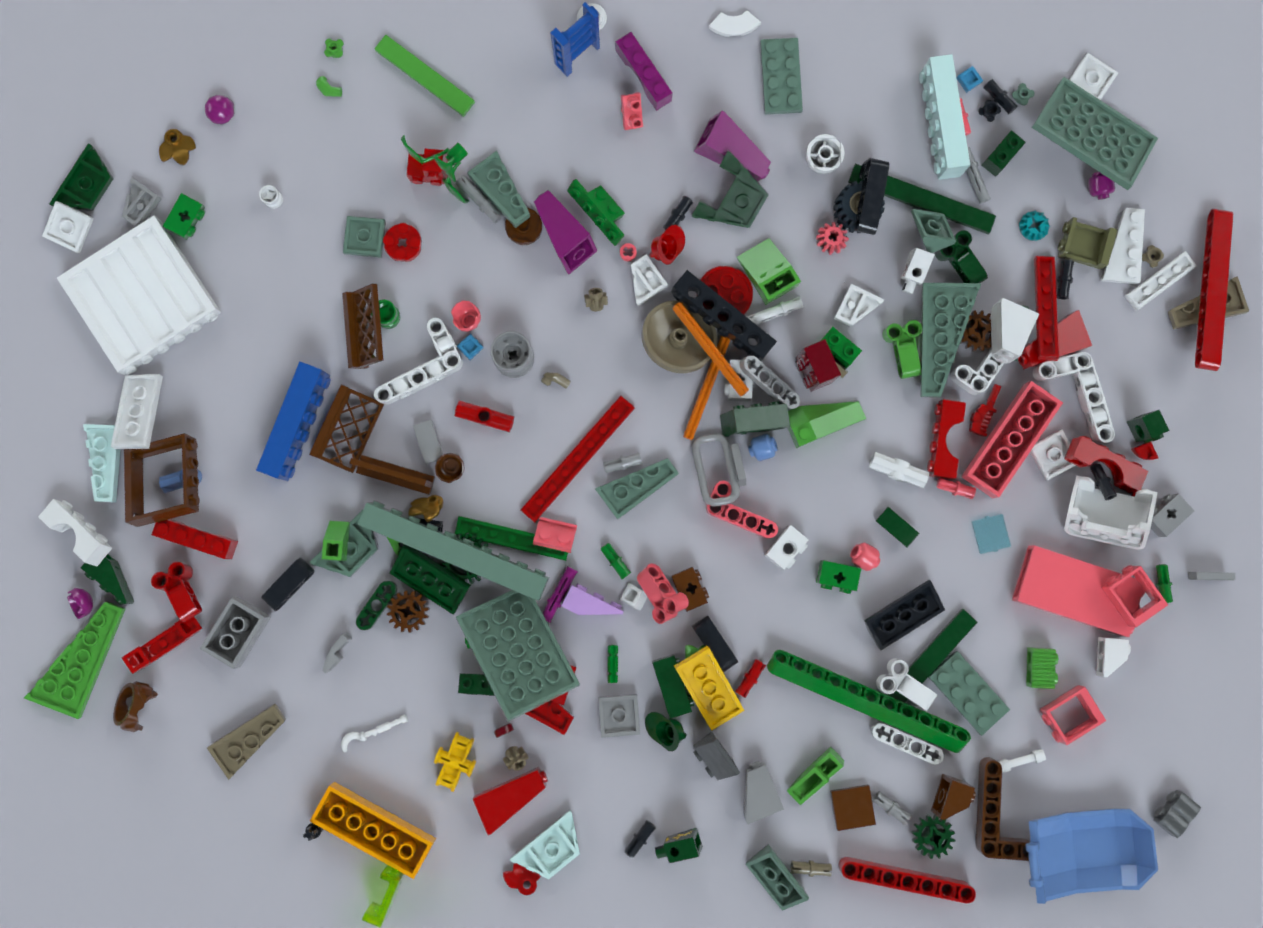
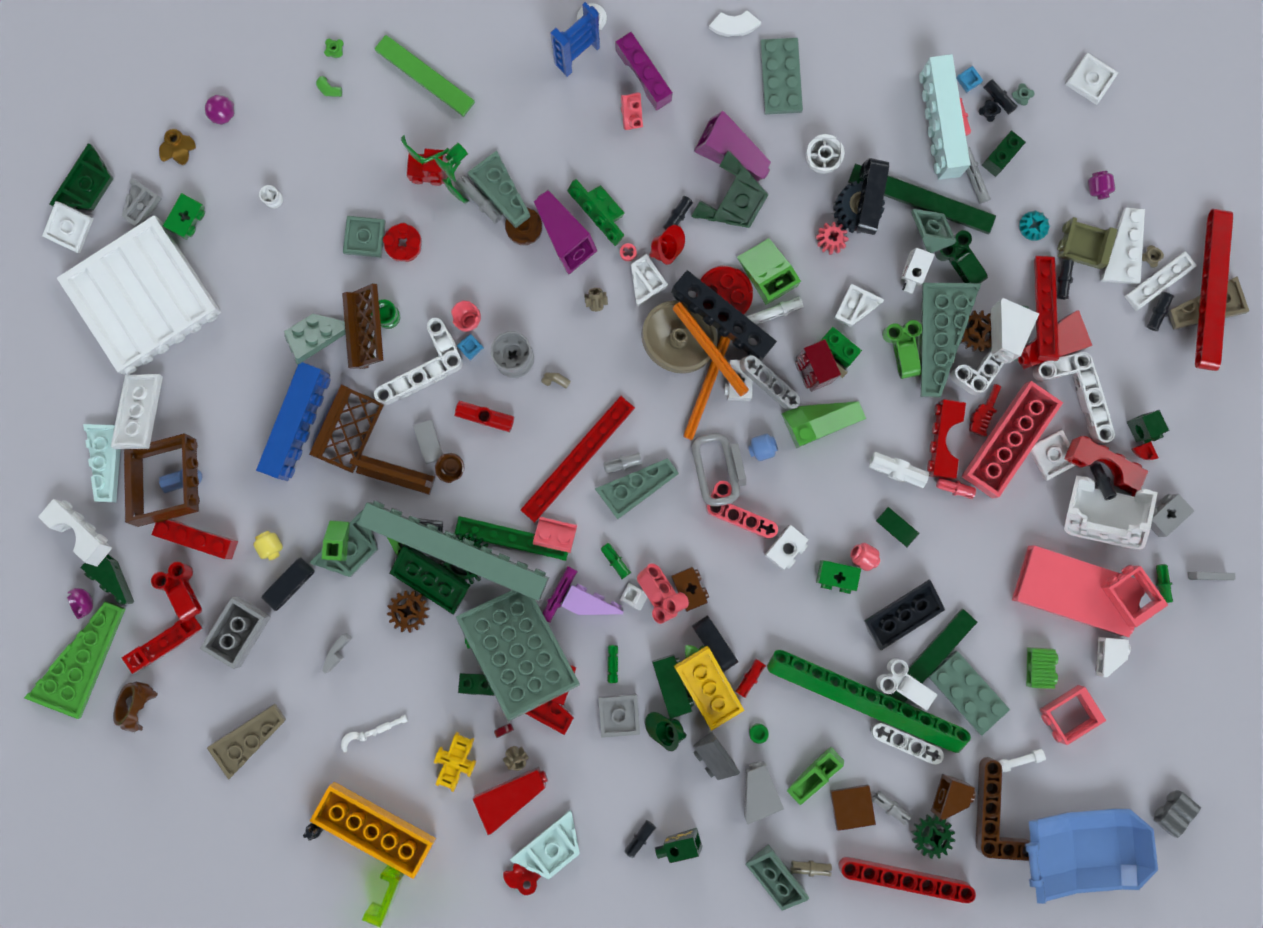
dark green beam [356,581,397,630] -> none
pearl gold plate [408,495,444,522] -> none
wedge [720,401,790,437] -> none
clear light blue piece [971,514,1011,554] -> none
sand green plate [1031,77,1158,190] -> none
none -> light yellow head [253,531,283,561]
none -> sand green wing [284,314,345,364]
none -> green tile [749,723,769,744]
none -> black pin [1147,292,1174,332]

